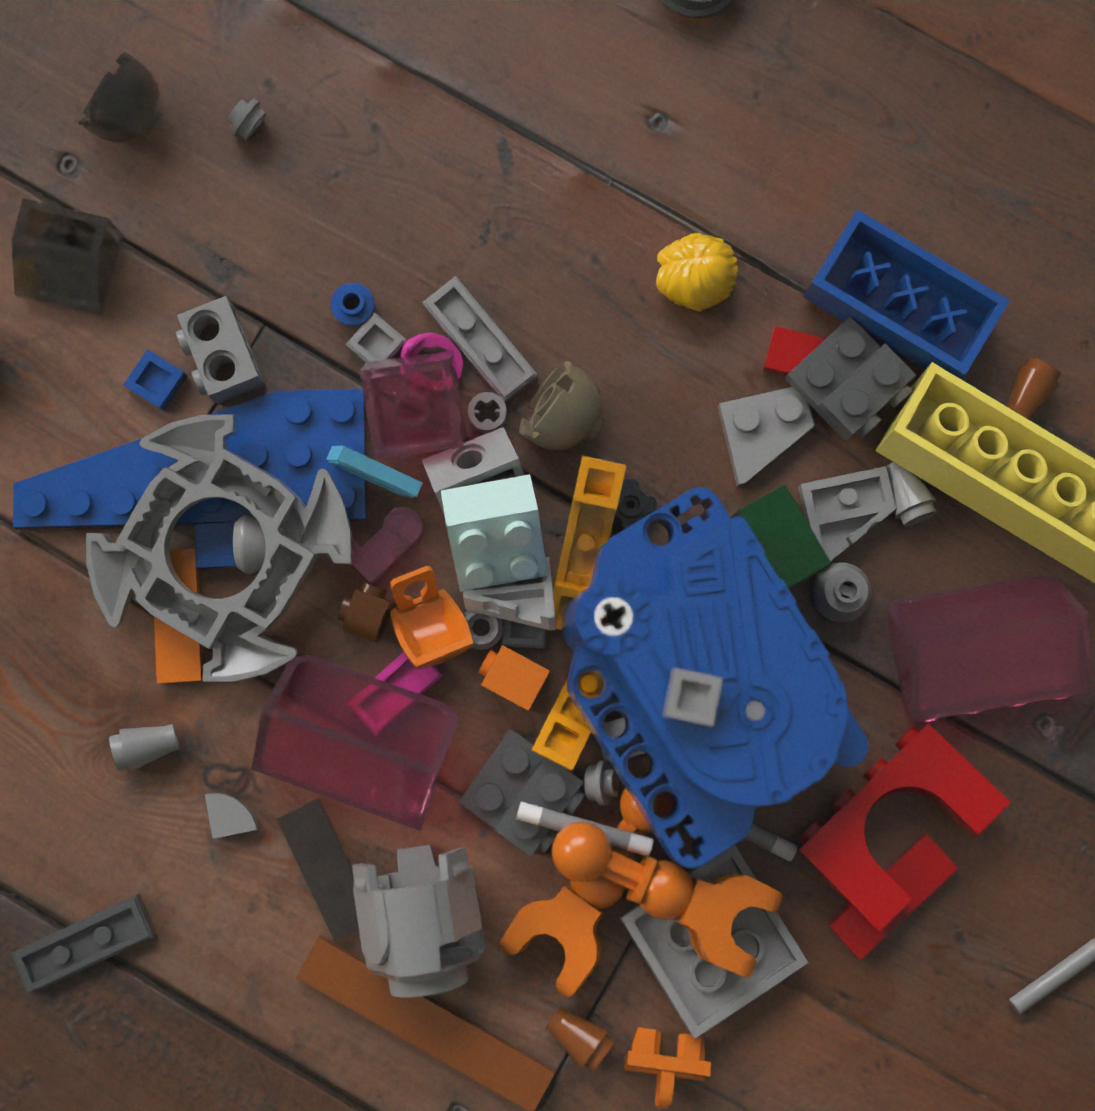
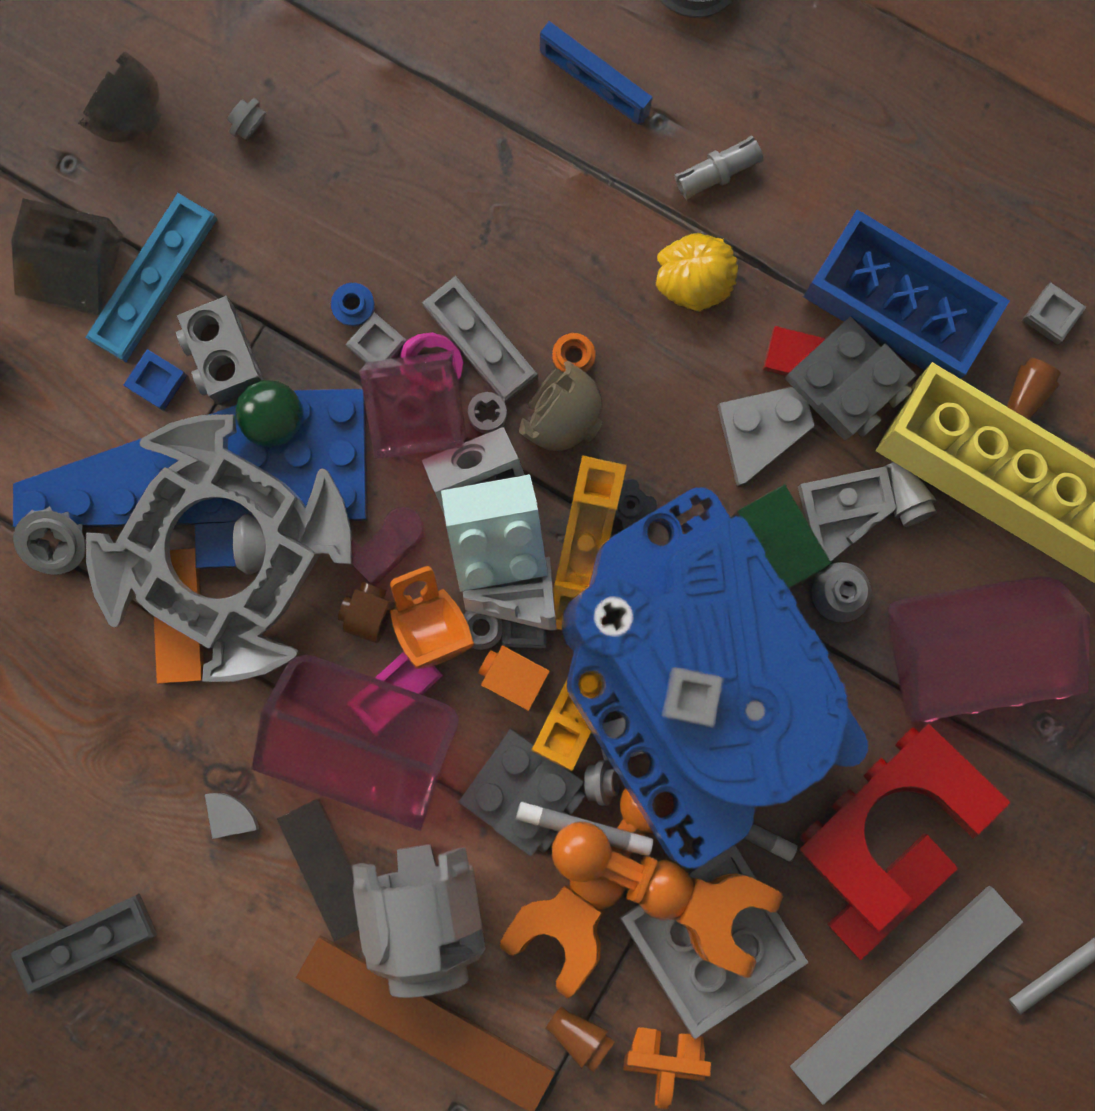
light grey cone [109,724,180,772] -> none
medium azure tile [326,446,423,498] -> none
none -> light grey gear [13,506,86,574]
none -> dark azure tile [85,193,217,362]
none -> dark green hair [235,380,304,448]
none -> blue tile [540,21,653,125]
none -> orange plate [552,333,596,373]
none -> light grey pin [674,136,764,200]
none -> light grey tile [790,886,1023,1105]
none -> light grey tile [1022,283,1086,345]

